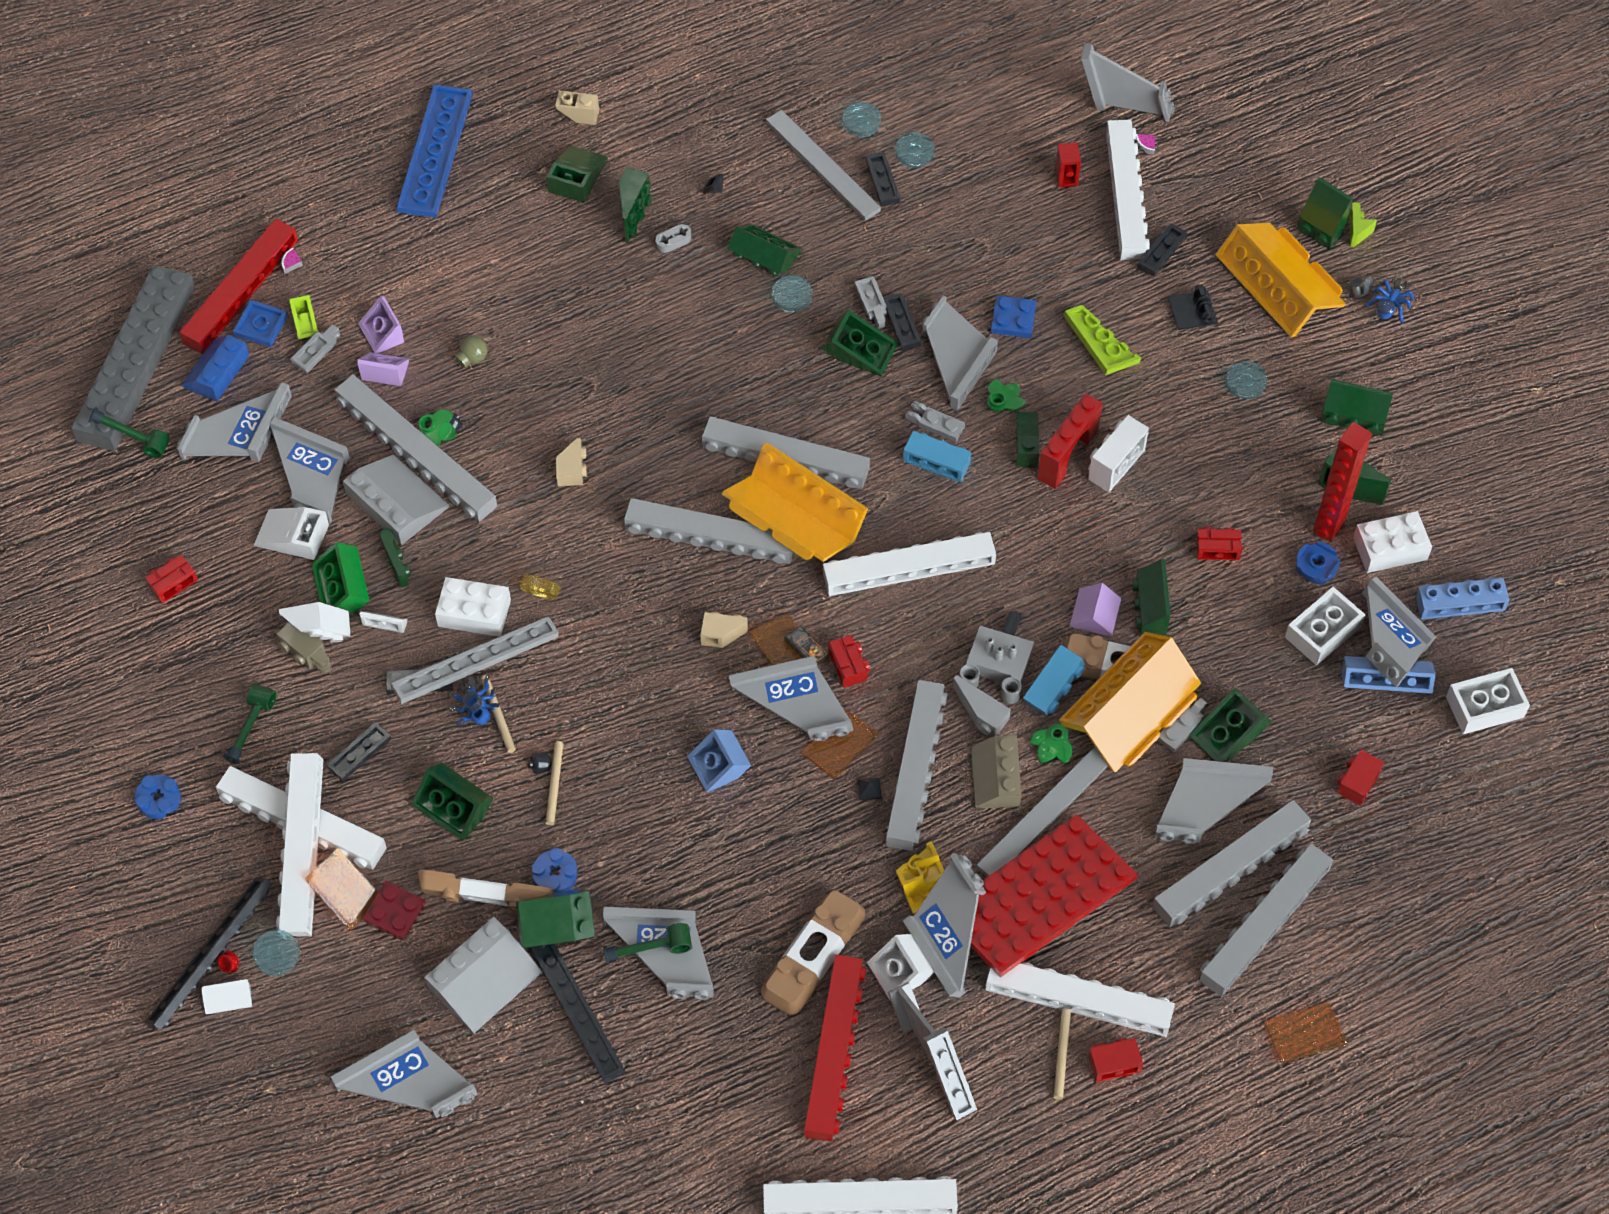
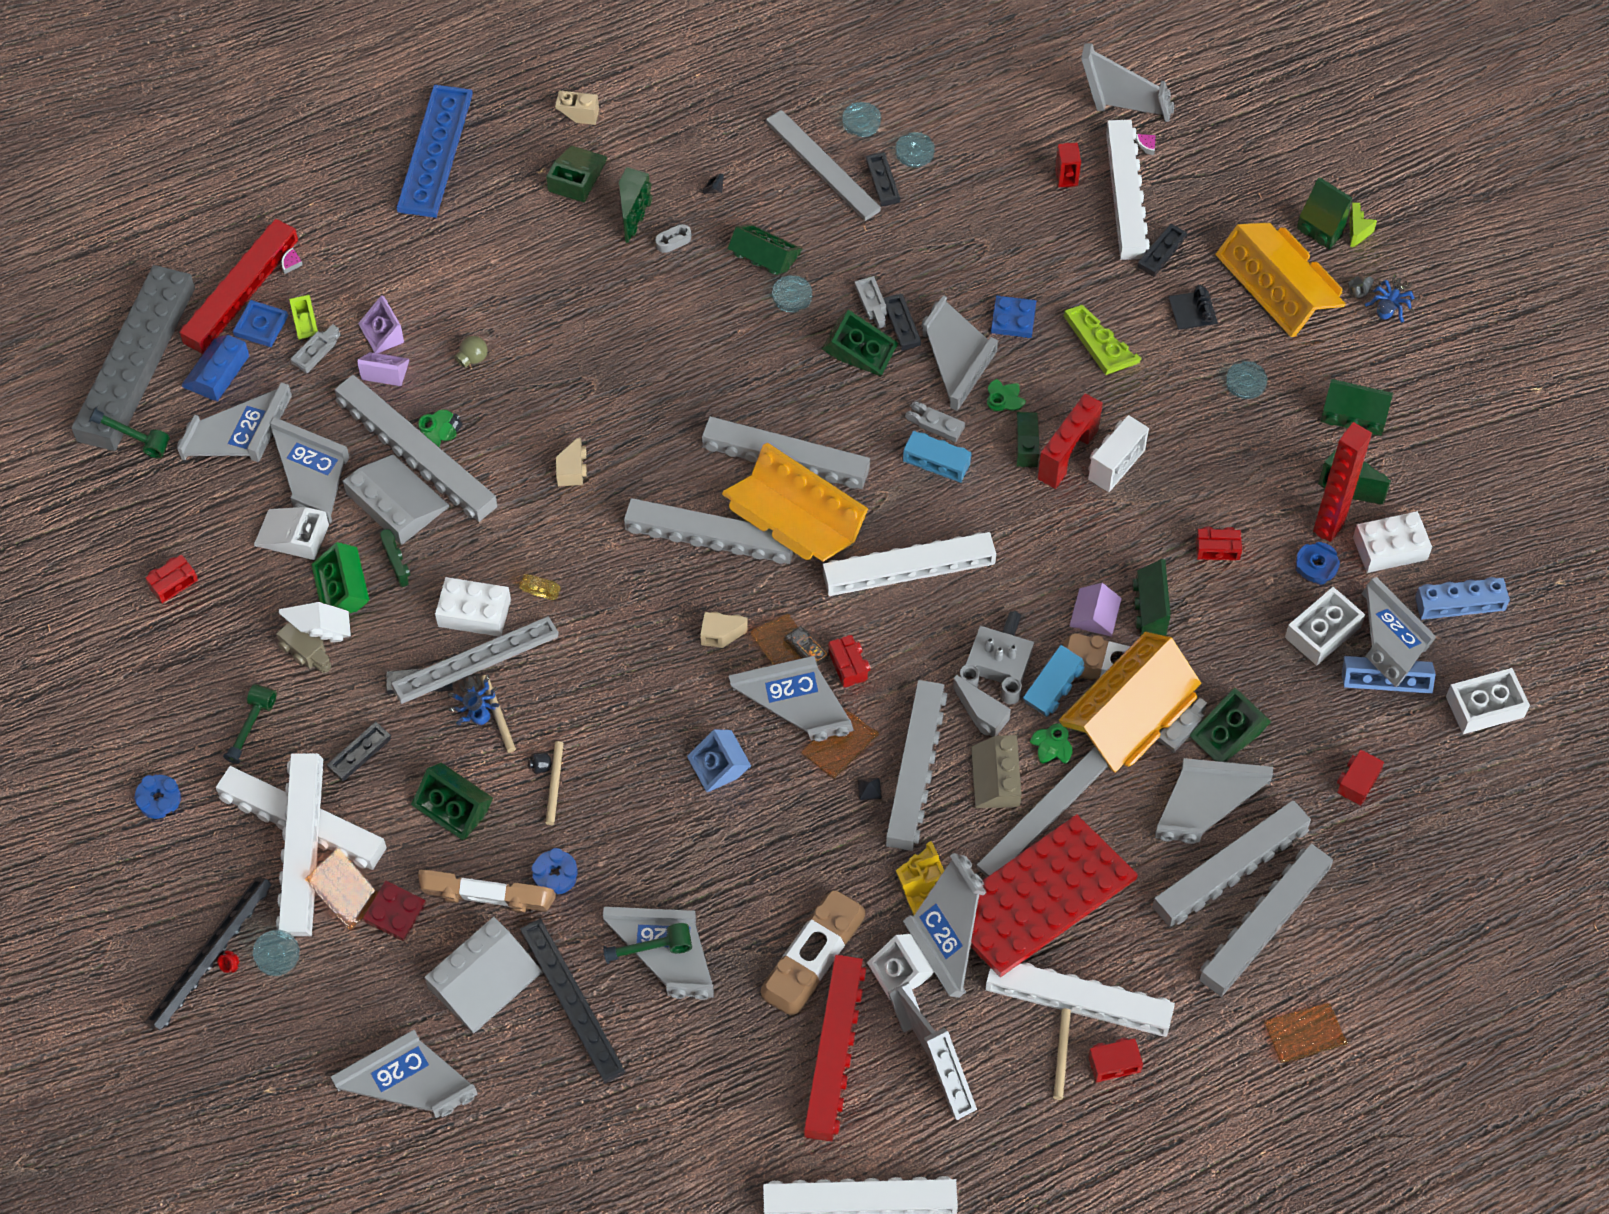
white slope [202,979,252,1014] -> none
white slope [359,611,408,633] -> none
dark green slope [516,889,595,948] -> none

